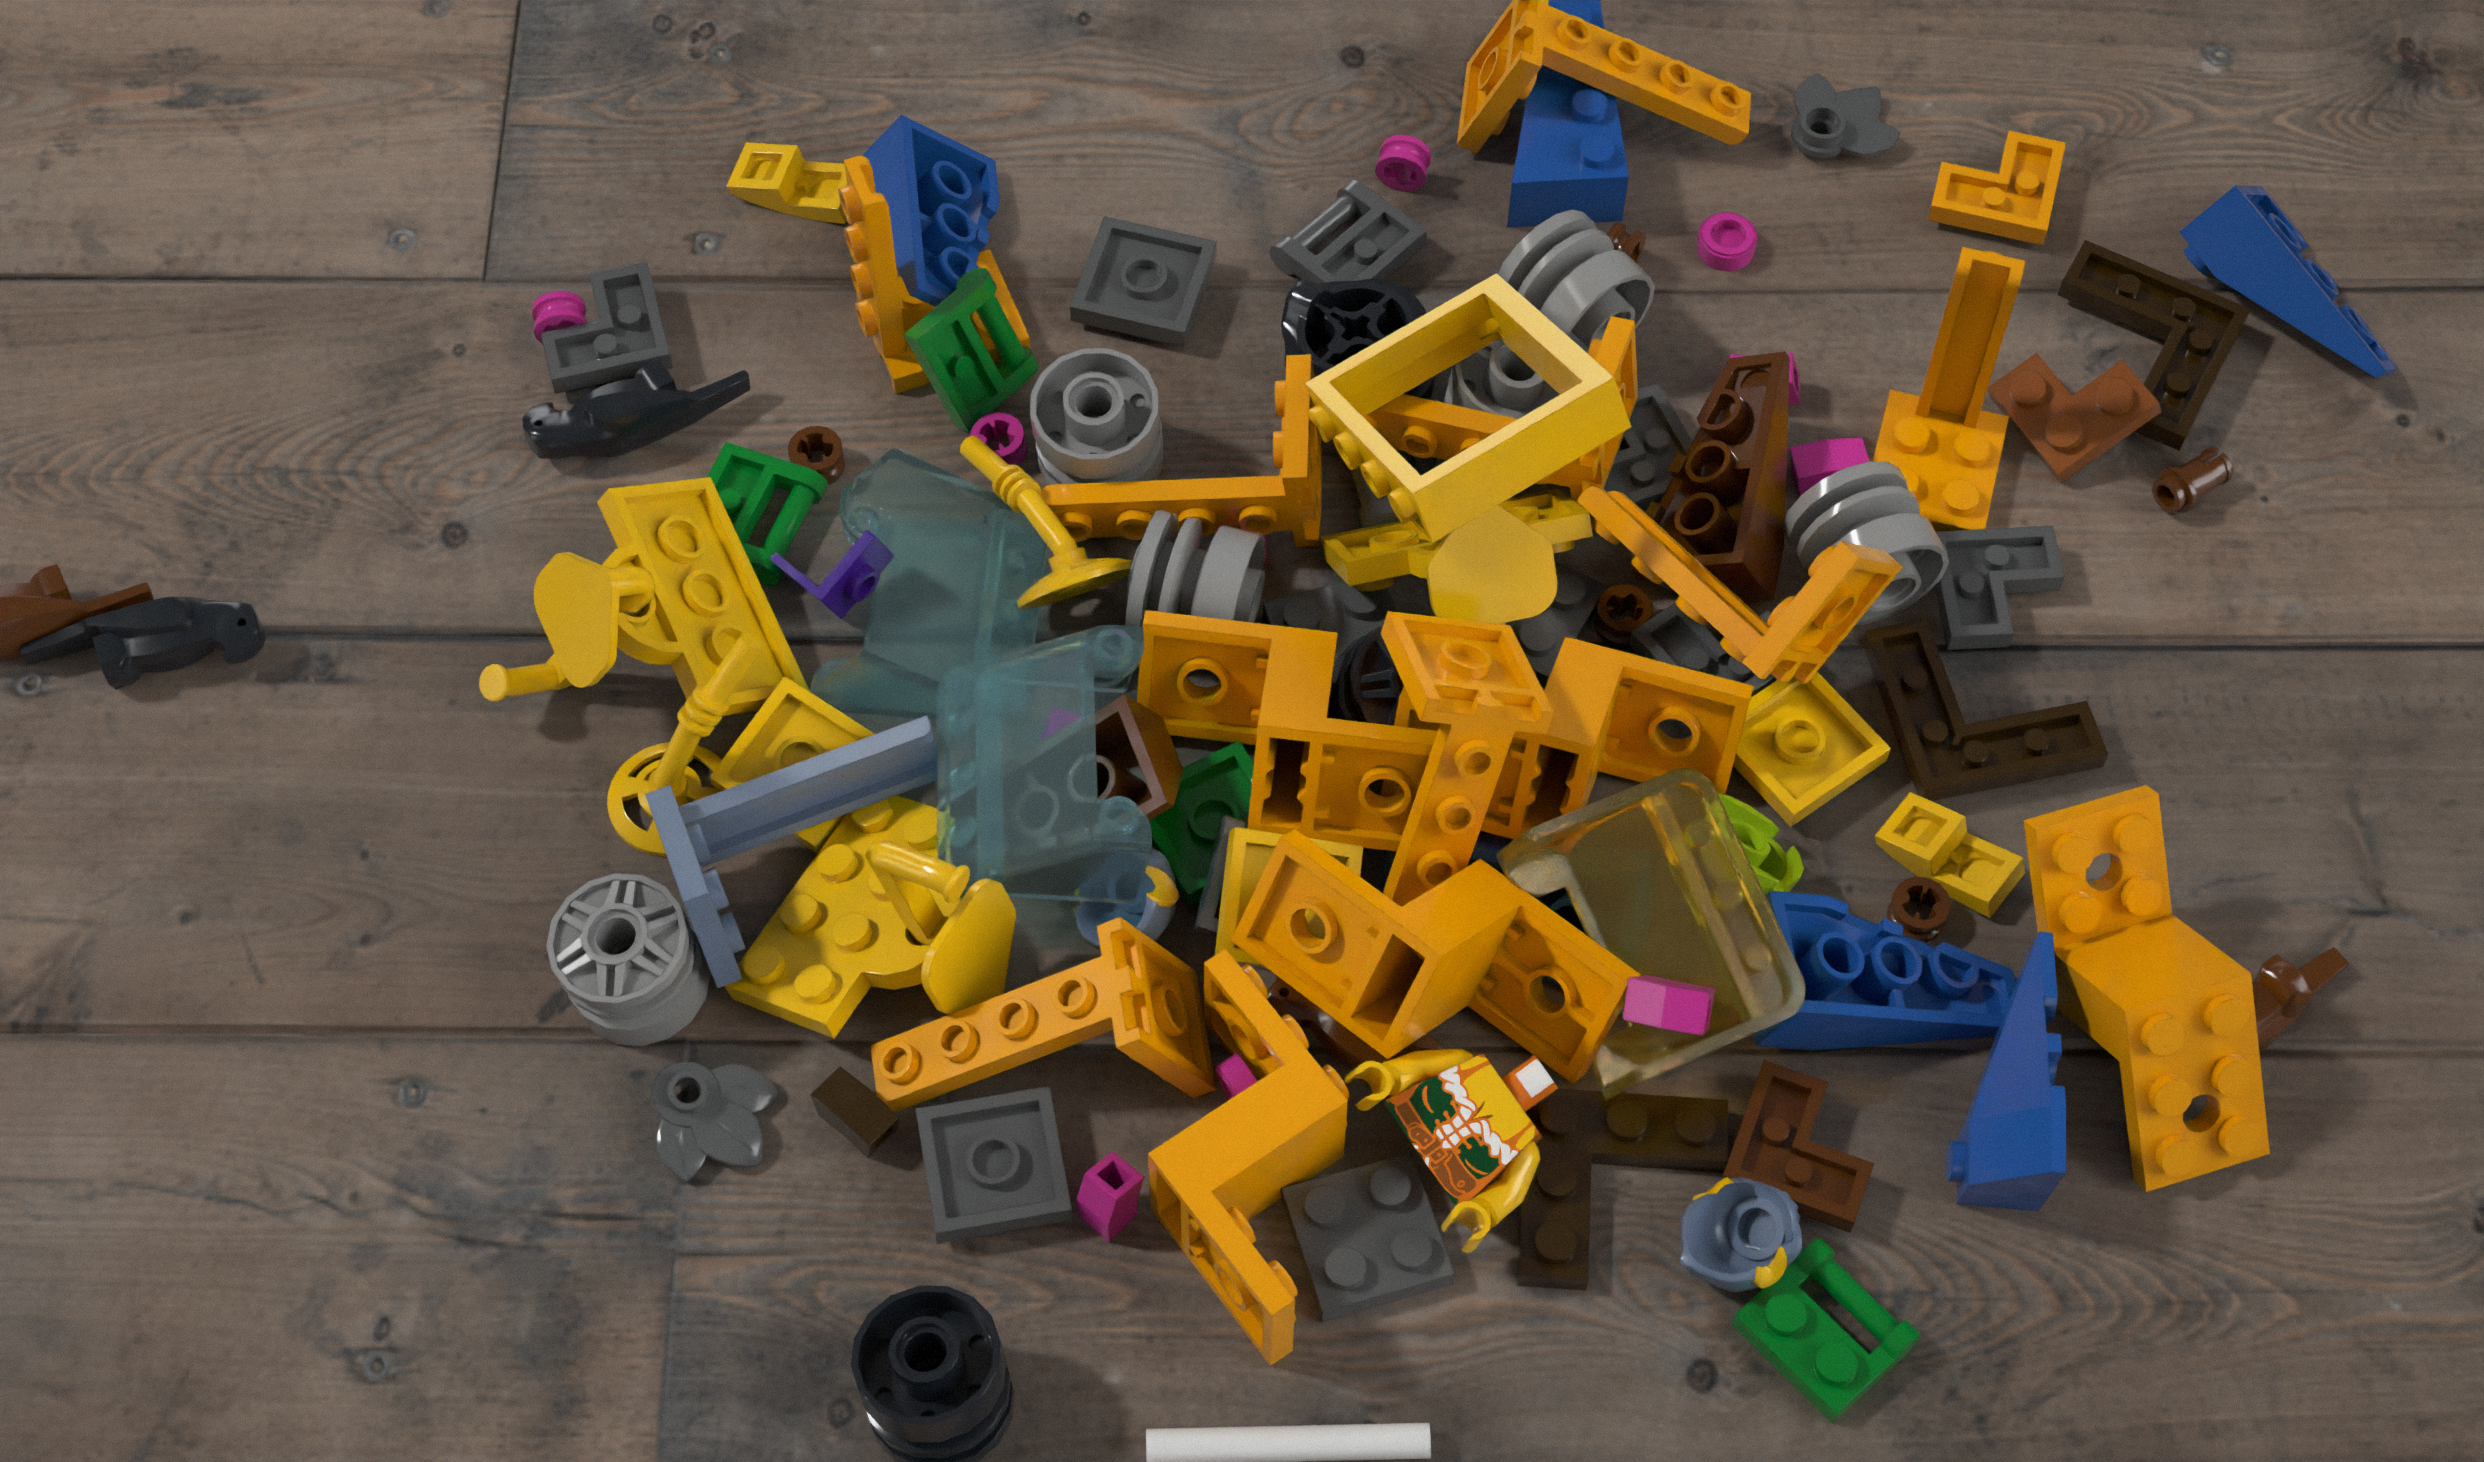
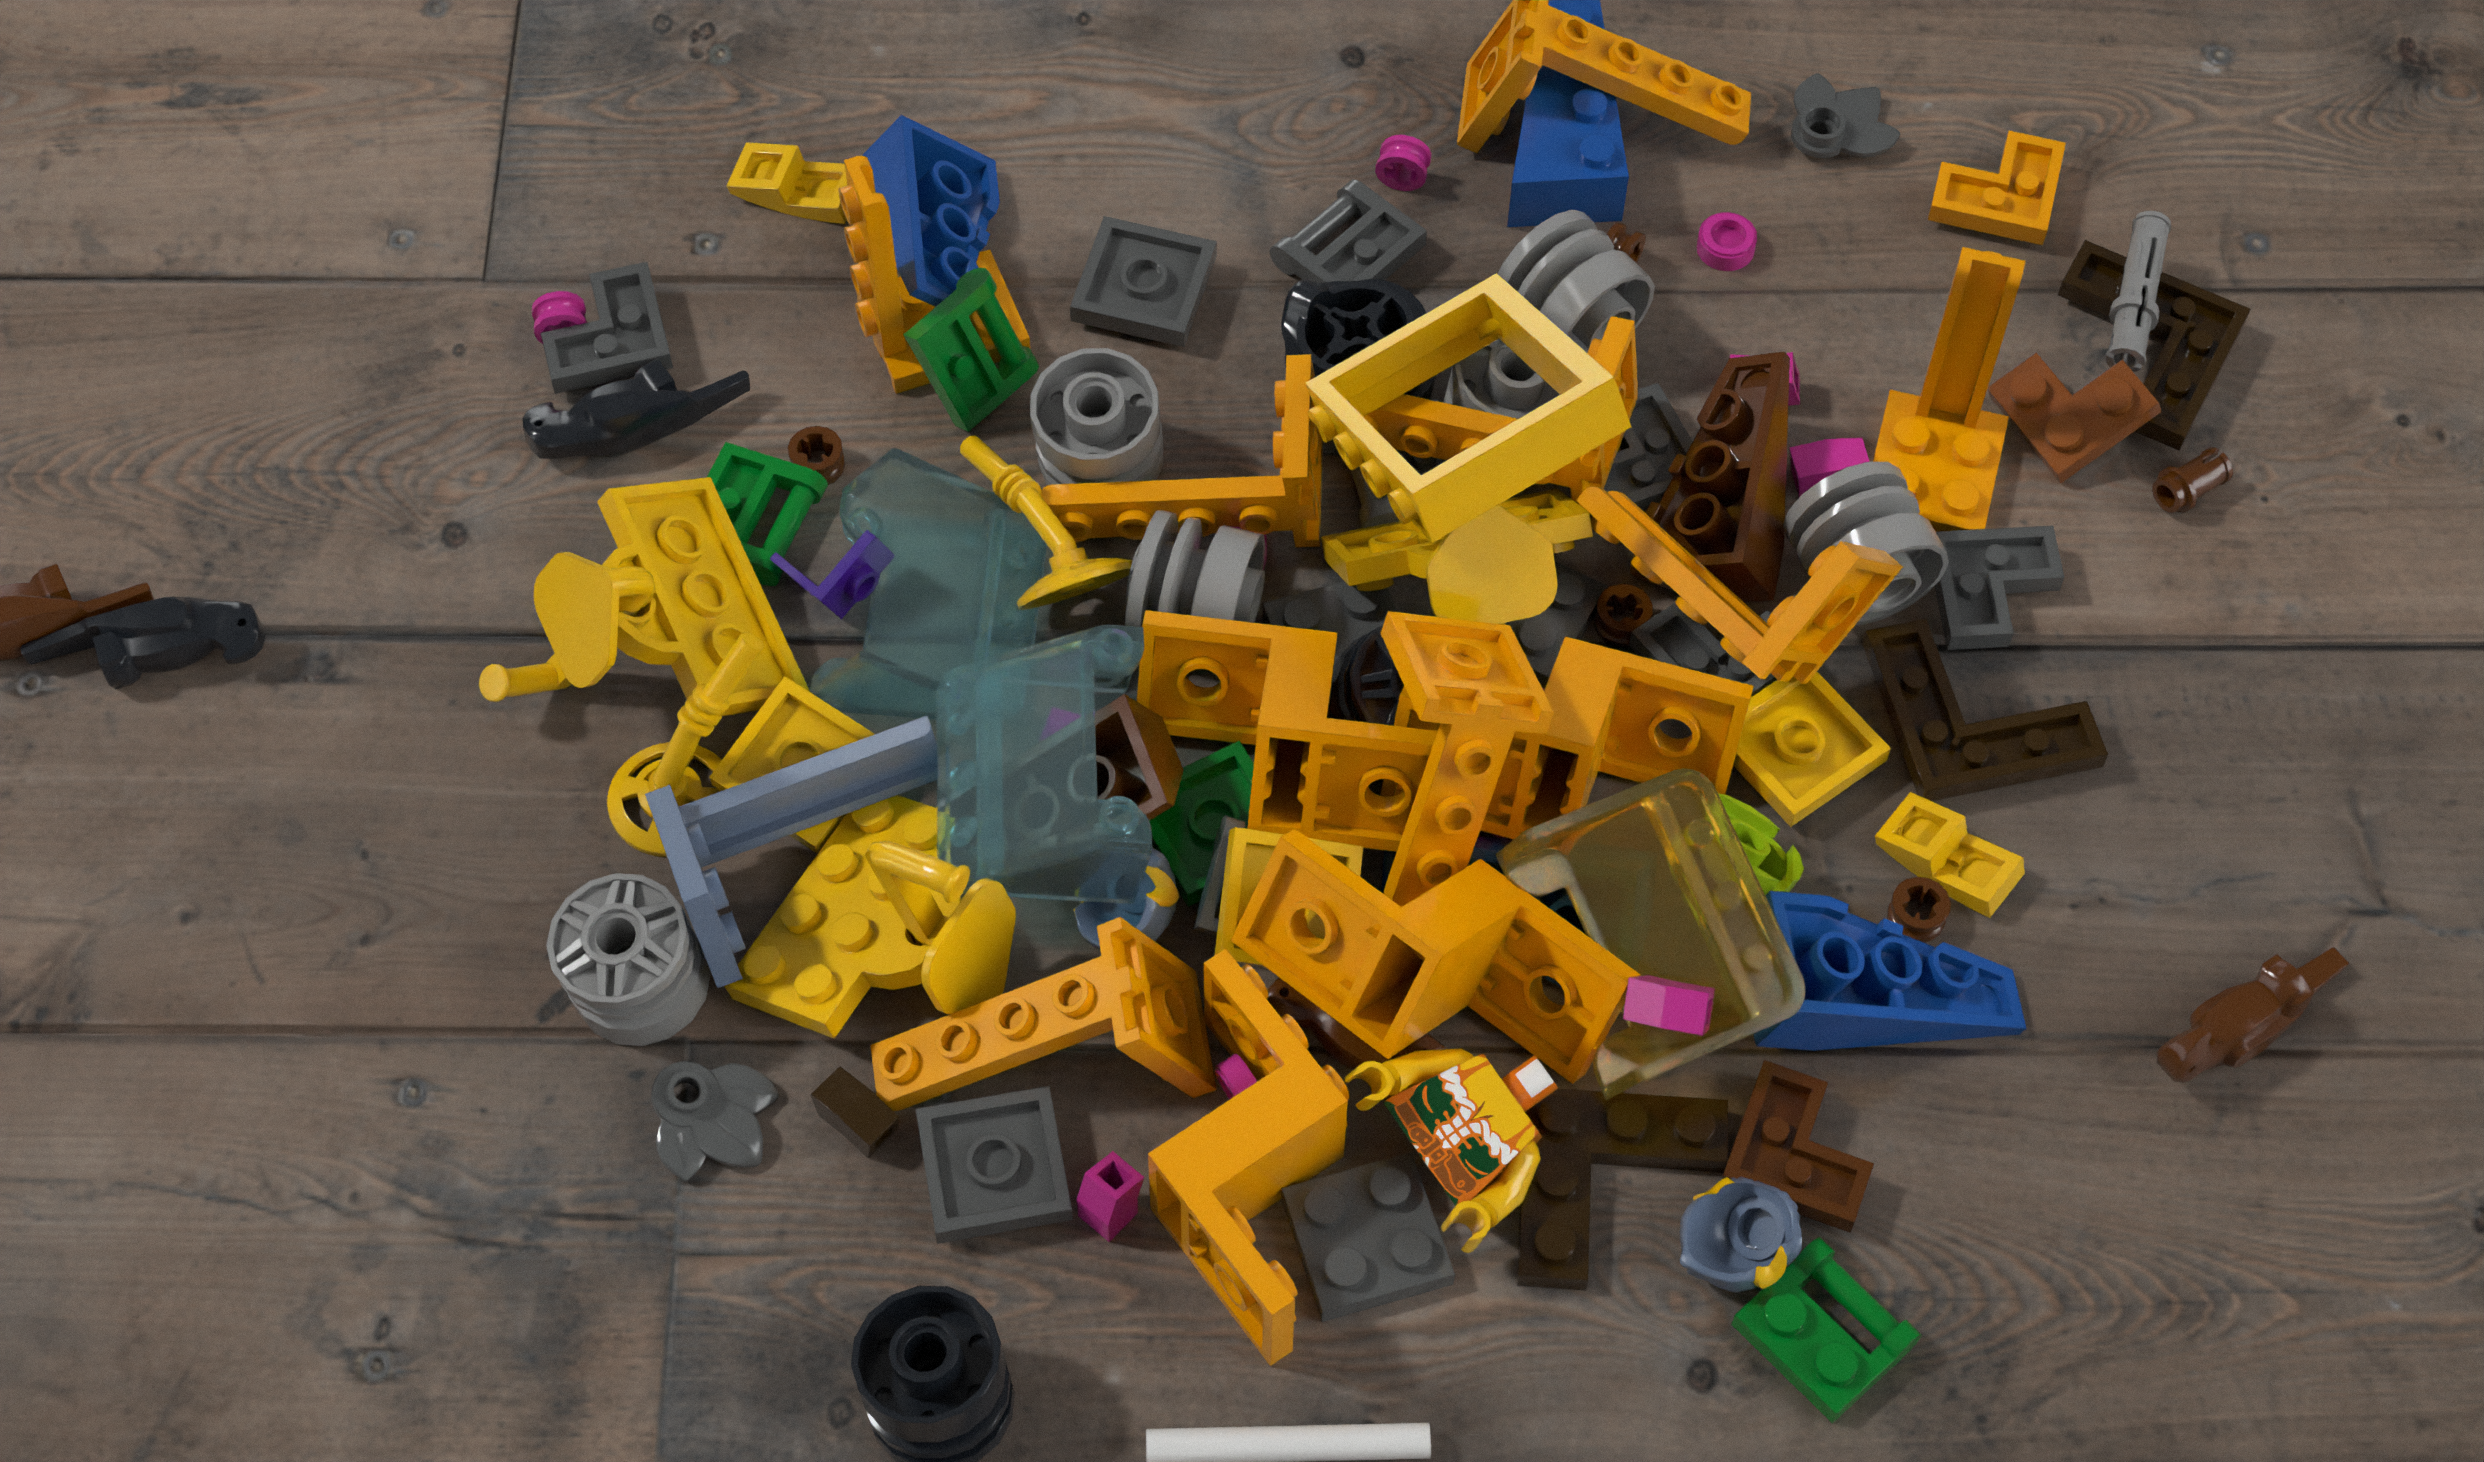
dark pink bush [970,412,1027,466] -> none
blue wedge [1946,932,2066,1211] -> none
light orange bracket [2023,785,2270,1192] -> none
blue wedge [2179,185,2398,378] -> none
none -> light grey pin [2105,211,2172,372]

